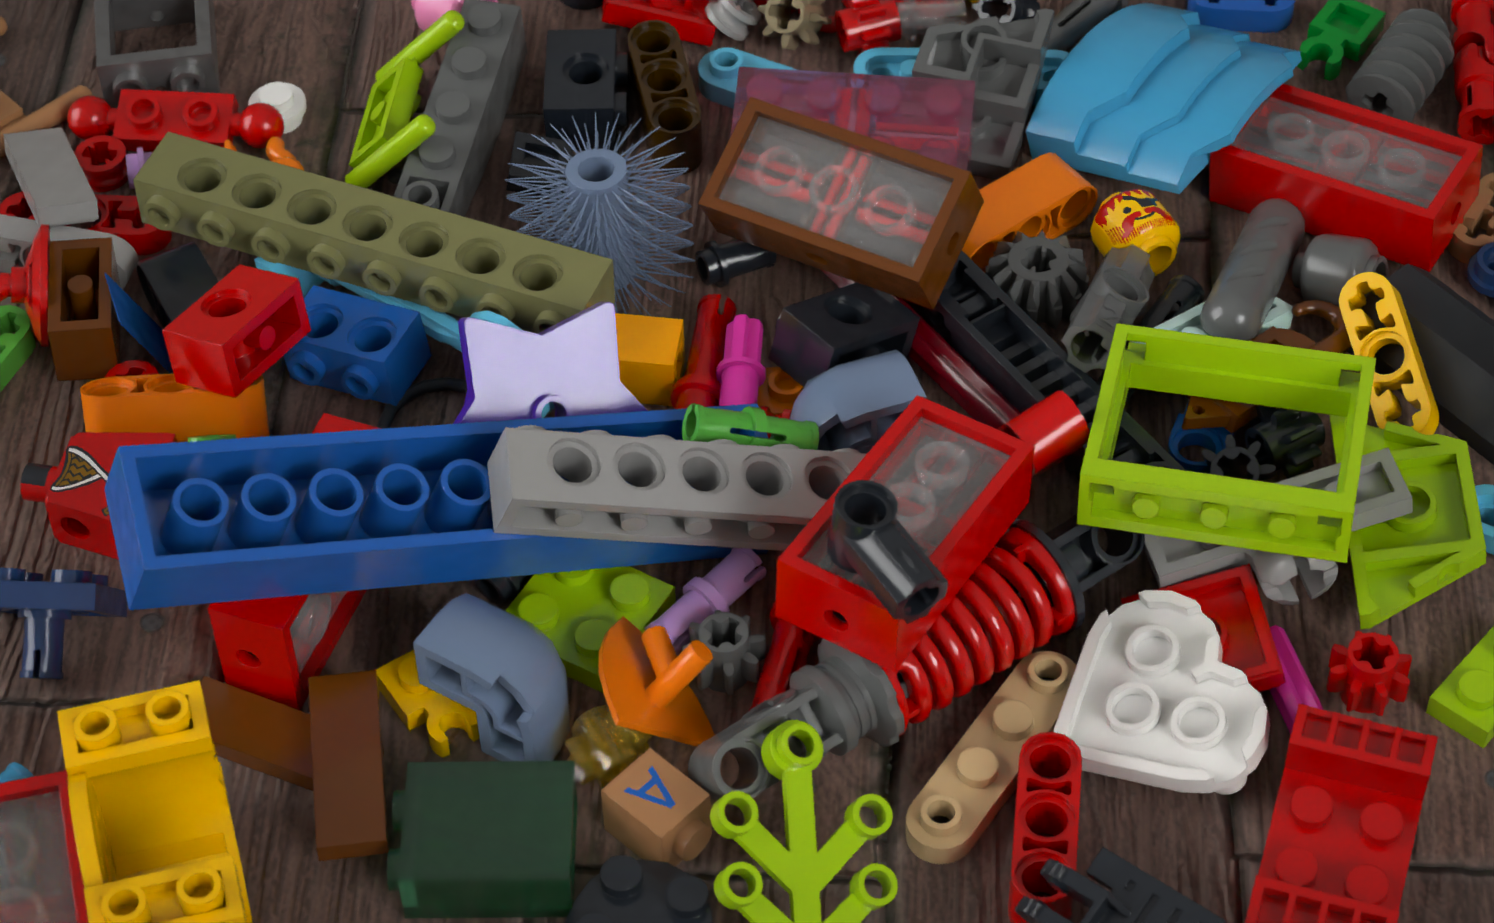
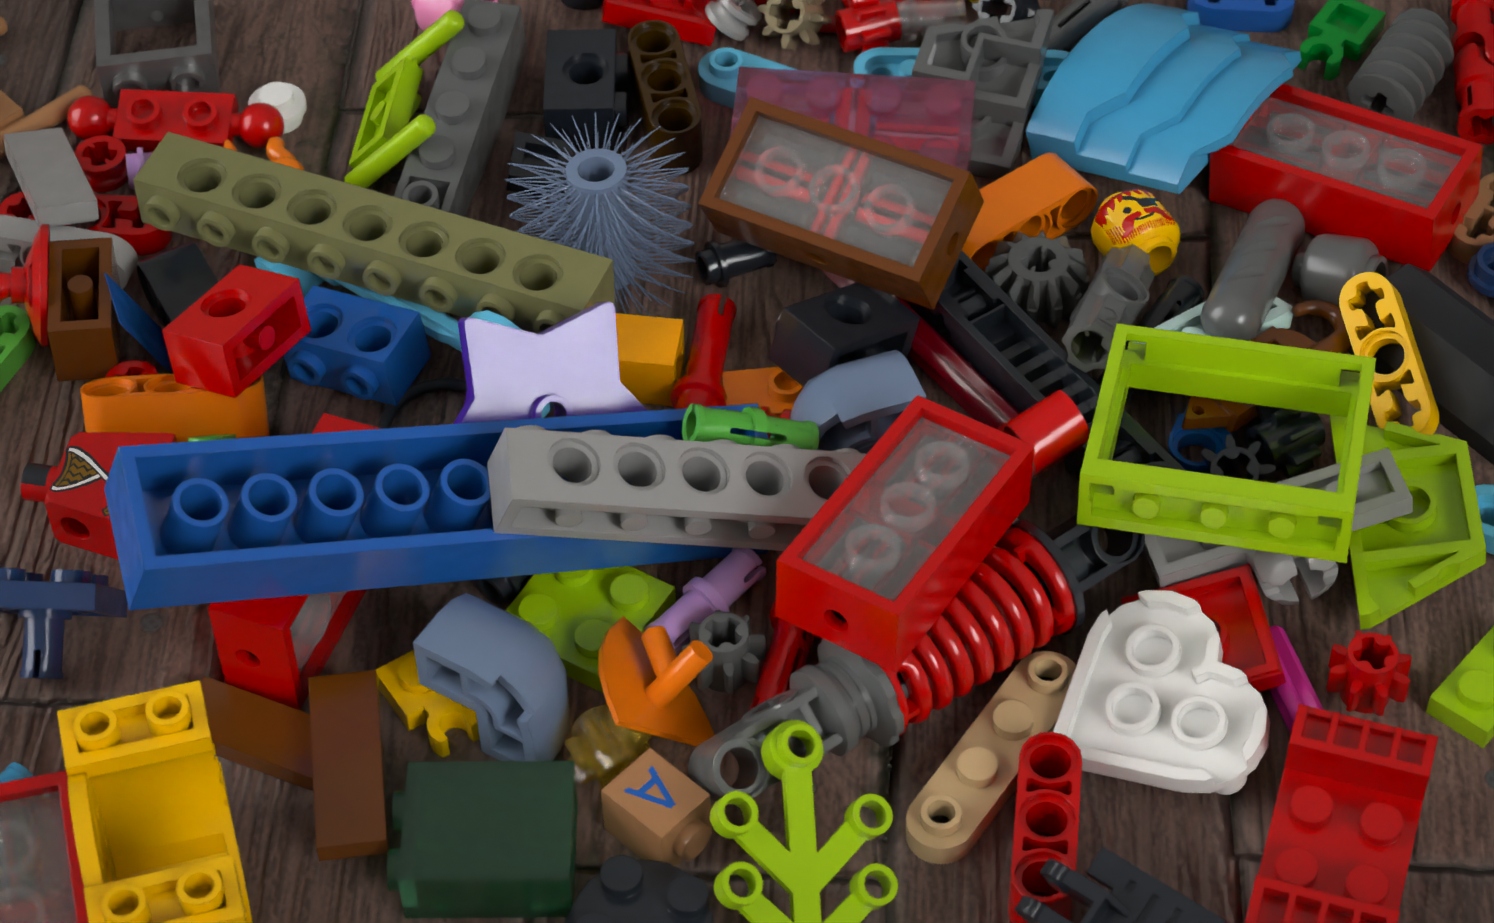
dark pink axle [716,314,766,406] -> none
black piece [827,480,948,624] -> none

